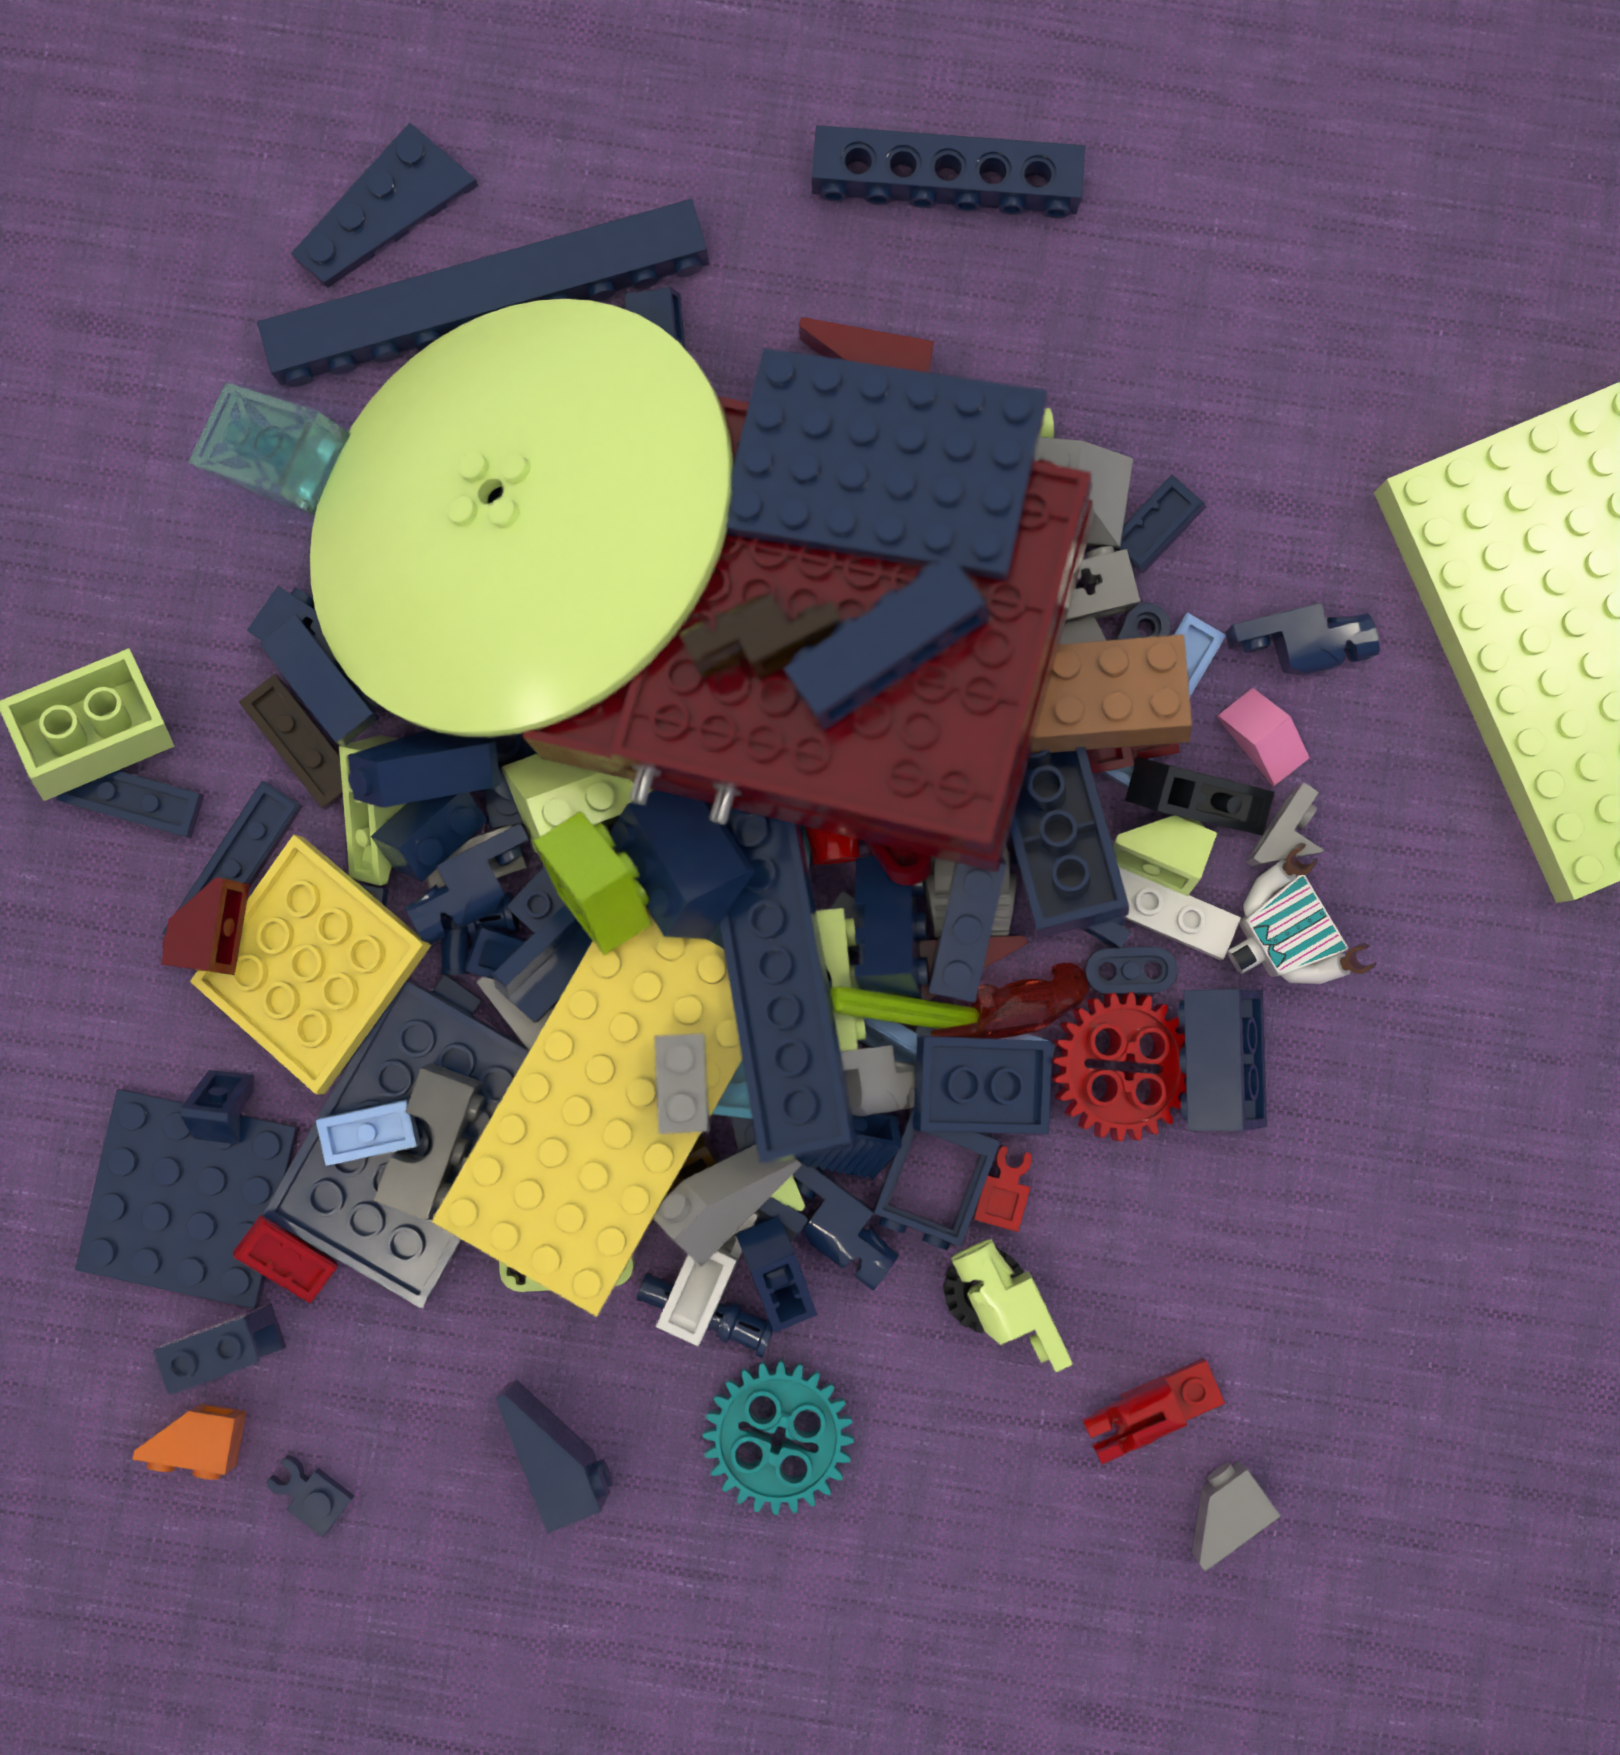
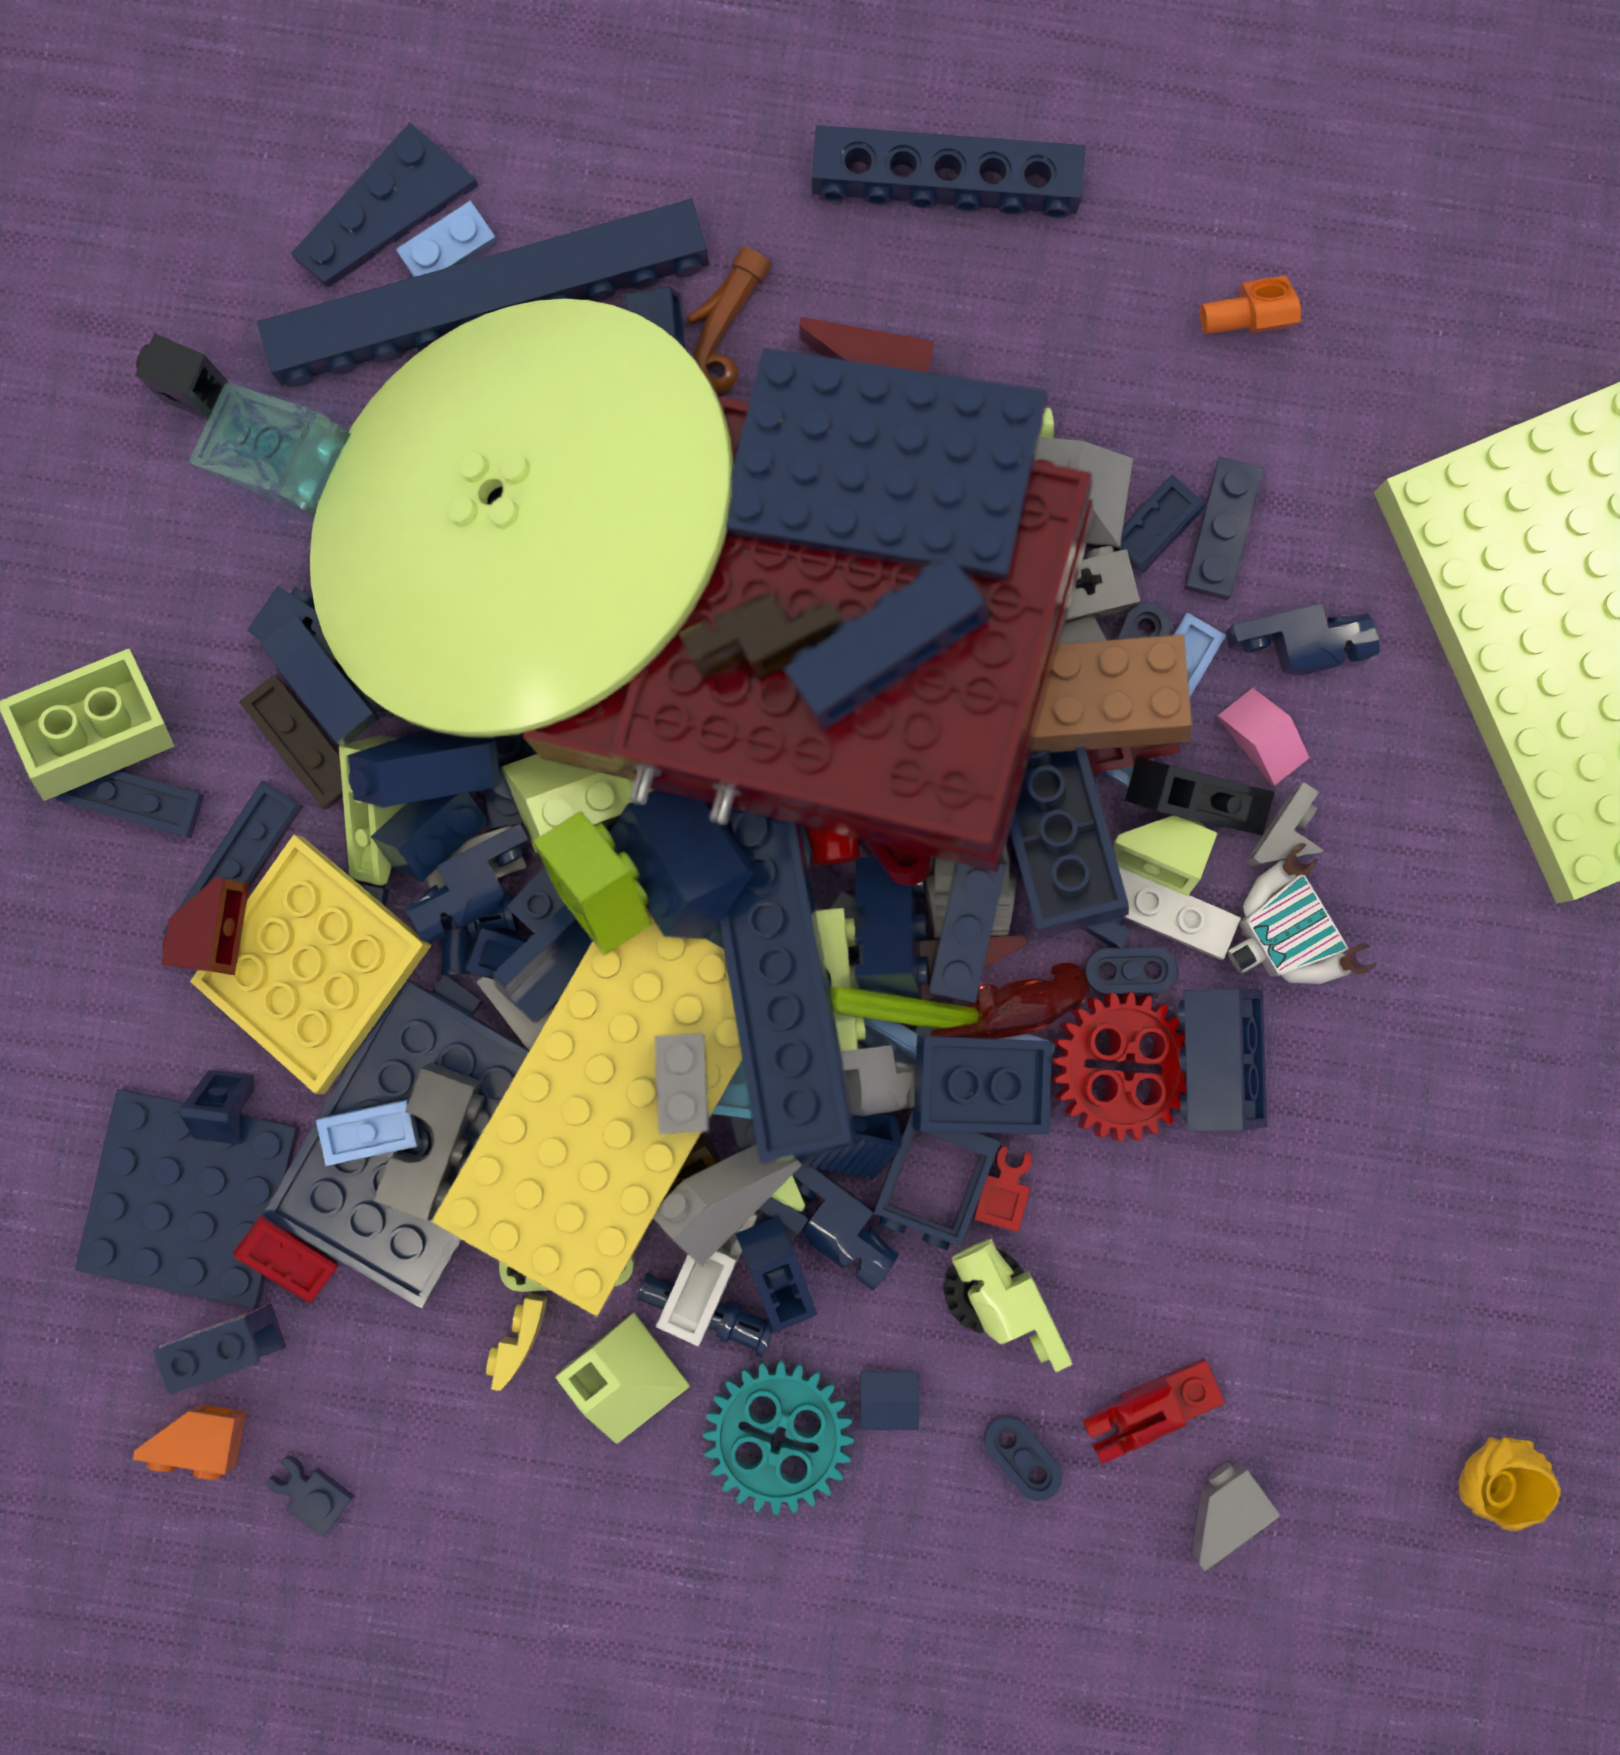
dark blue slope [496,1380,613,1534] -> none
none -> black brick [135,333,229,421]
none -> light blue plate [396,200,497,277]
none -> light yellow slope [486,1294,548,1391]
none -> yellowish green slope [555,1312,690,1444]
none -> dark orange plant [687,246,773,394]
none -> dark blue piece [860,1372,919,1430]
none -> dark blue plate [984,1415,1062,1501]
none -> dark blue plate [1184,457,1263,600]
none -> orange piece [1200,275,1301,335]
none -> yellow hair [1458,1437,1561,1532]

